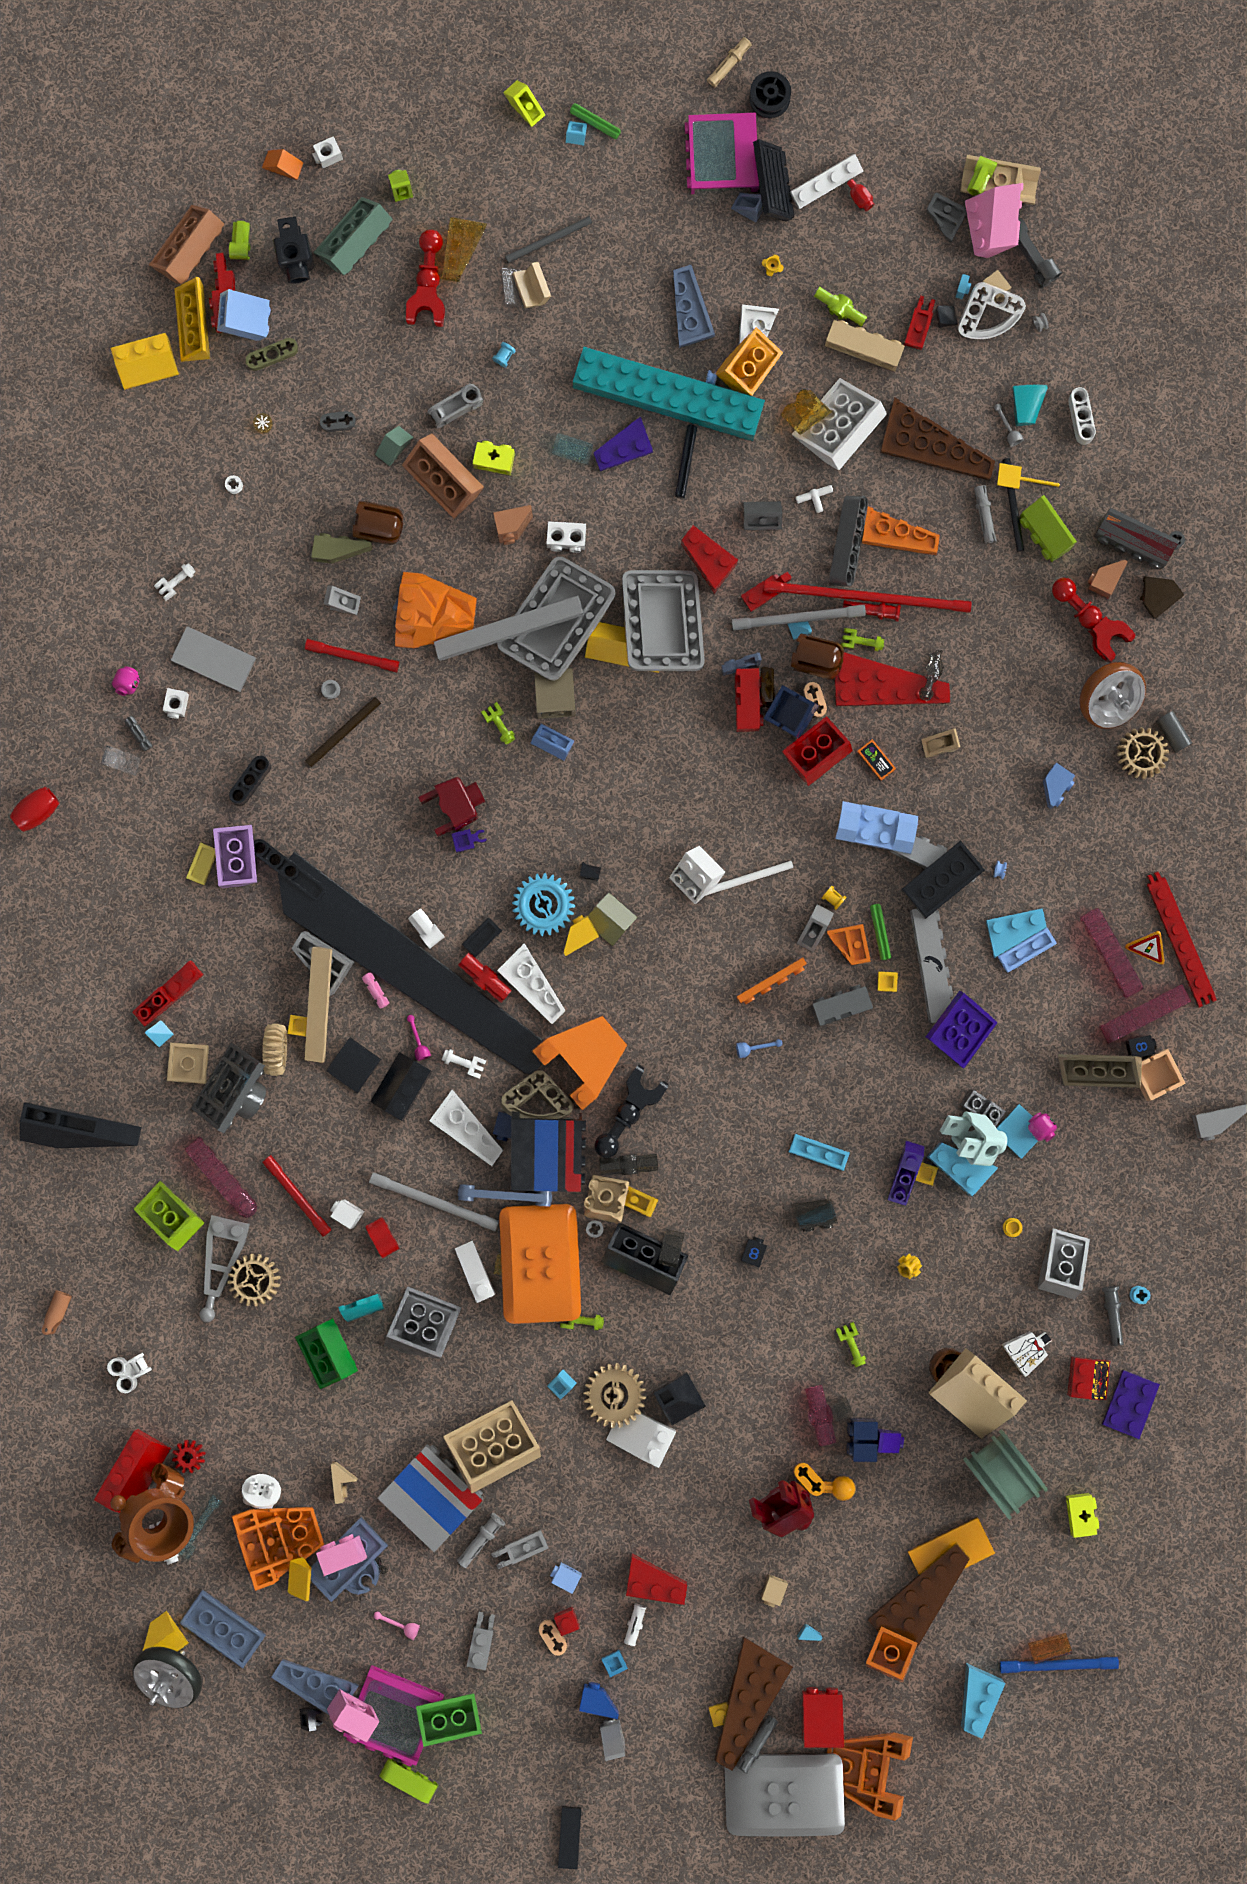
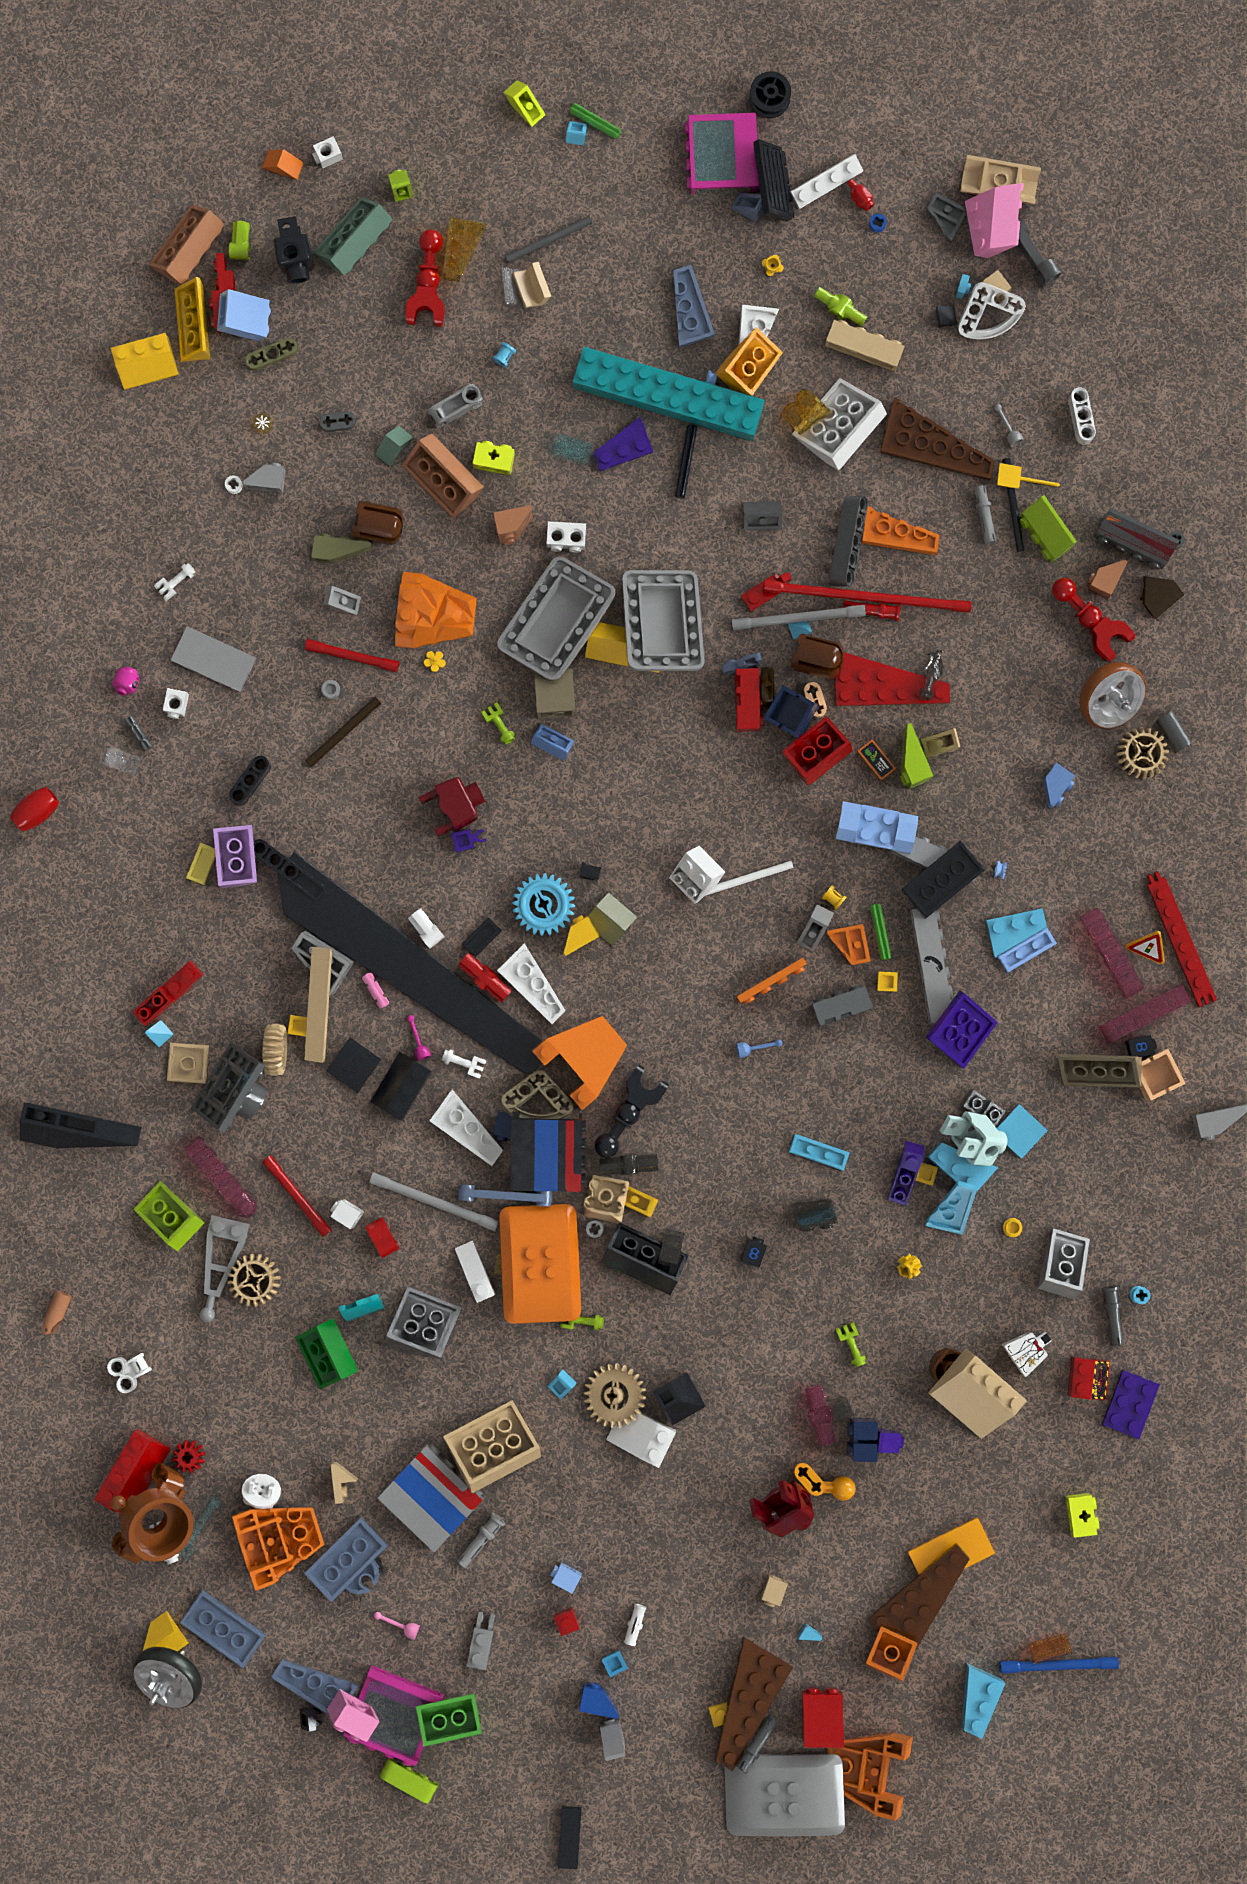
yellow slope [288,1557,312,1601] -> none
bright pink brick [316,1534,367,1576] -> none
light grey tile [434,596,584,661] -> none
light grey hinge [491,1529,549,1569] -> none
light nougat beam [539,1620,567,1655] -> none
red wedge [626,1553,687,1605] -> none
red wedge [681,525,738,593] -> none
tan pin [707,37,752,88] -> none
white piece [796,485,833,513] -> none
lime hinge [841,628,885,651] -> none
red hinge [904,295,935,350] -> none
sand green wheel [963,1429,1048,1520] -> none
lime piece [967,156,998,196] -> none
teal slope [1012,385,1048,427] -> none
dark pink head [1028,1112,1057,1142] -> none
light grey bush [1033,313,1049,332] -> none
none -> light grey slope [243,463,286,493]
none -> yellow plant [424,651,446,672]
none -> blue bush [869,213,887,233]
none -> lime slope [899,723,933,789]
none -> medium azure wing [925,1181,977,1235]

